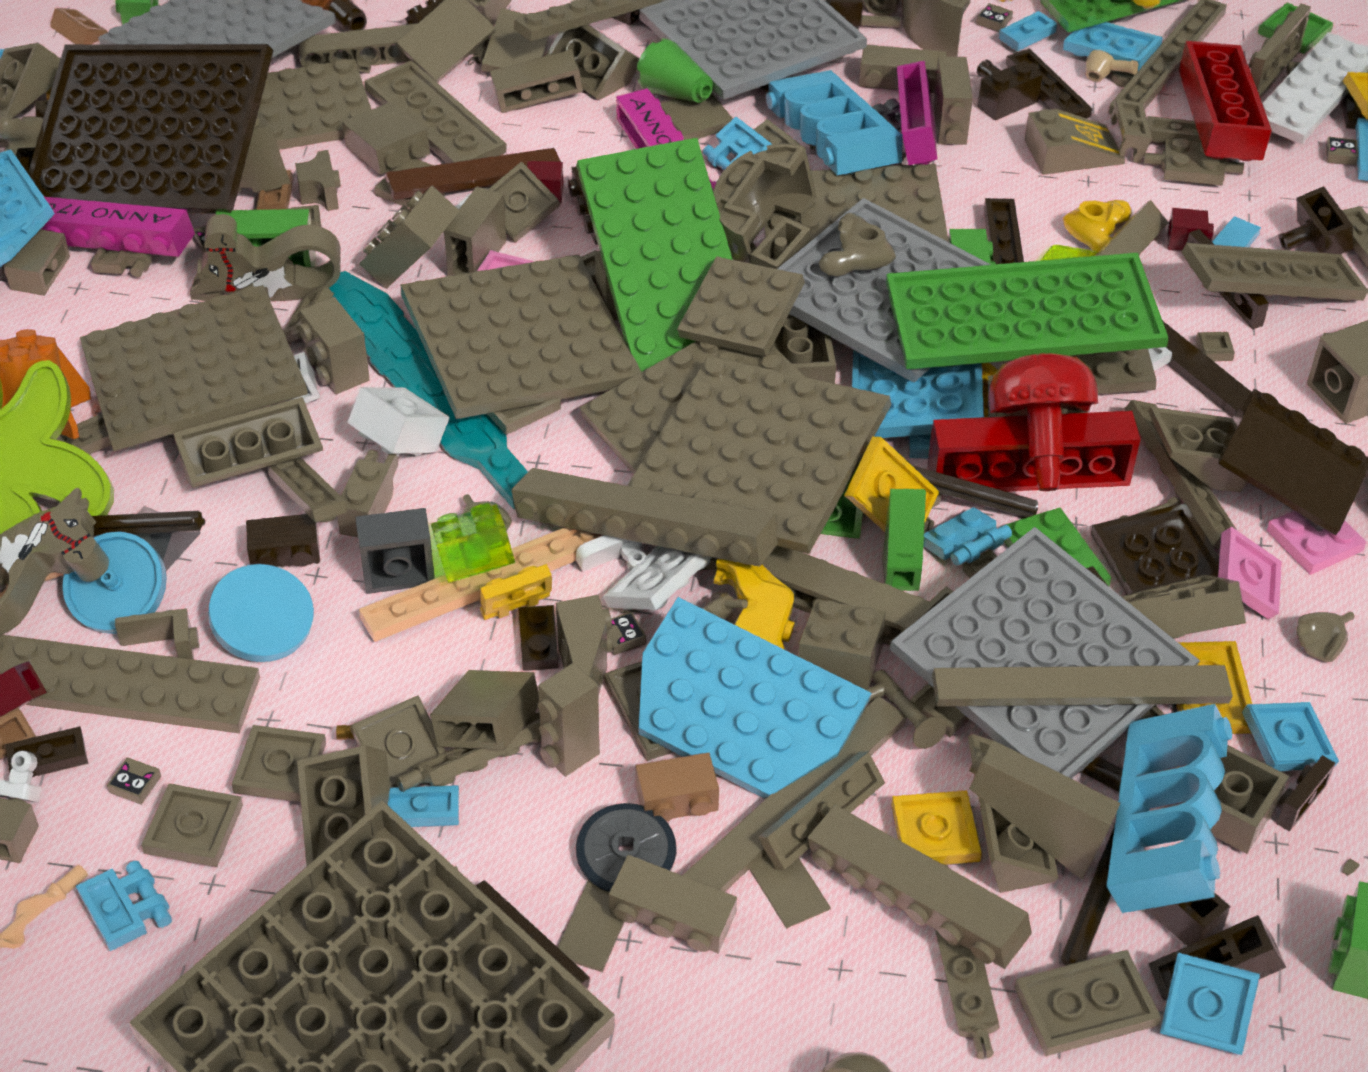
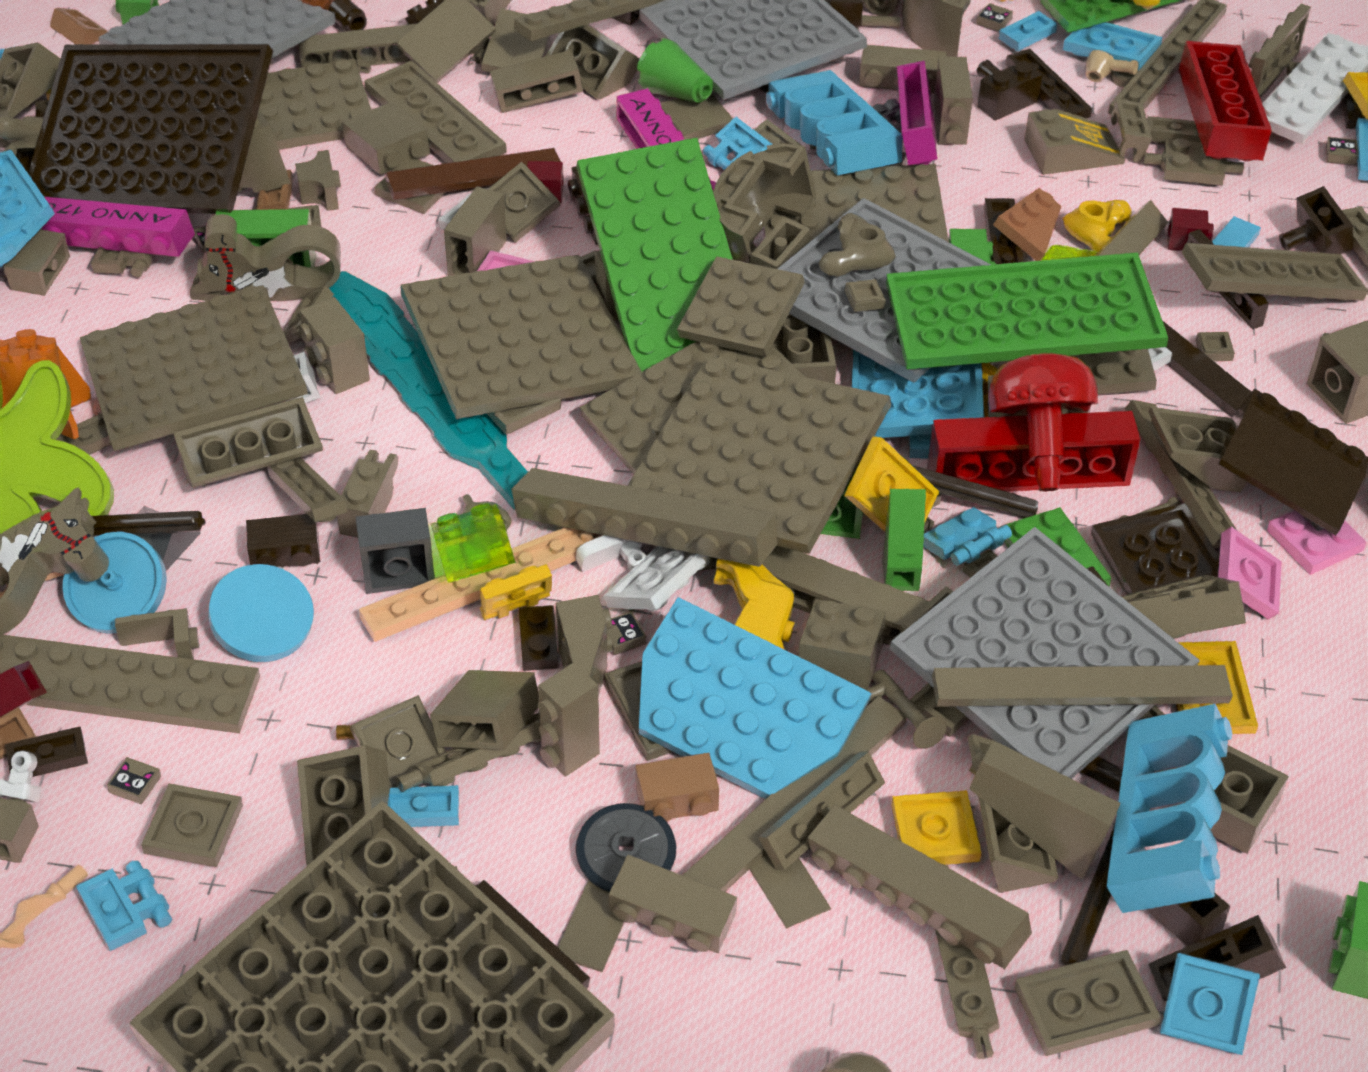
dark tan plate [232,725,327,802] -> none
white brick [347,387,450,456] -> none
dark tan brick [359,186,460,289] -> none
dark tan piece [702,592,748,619] -> none
medium azure plate [1242,702,1339,771] -> none
bright green tile [1257,2,1334,55] -> none
dark brown plate [1277,755,1335,832] -> none
dark tan piece [1297,611,1355,663] -> none
dark tan piece [1342,858,1360,876] -> none
none -> dark tan tile [844,279,886,312]
none -> nougat wing [993,188,1061,261]

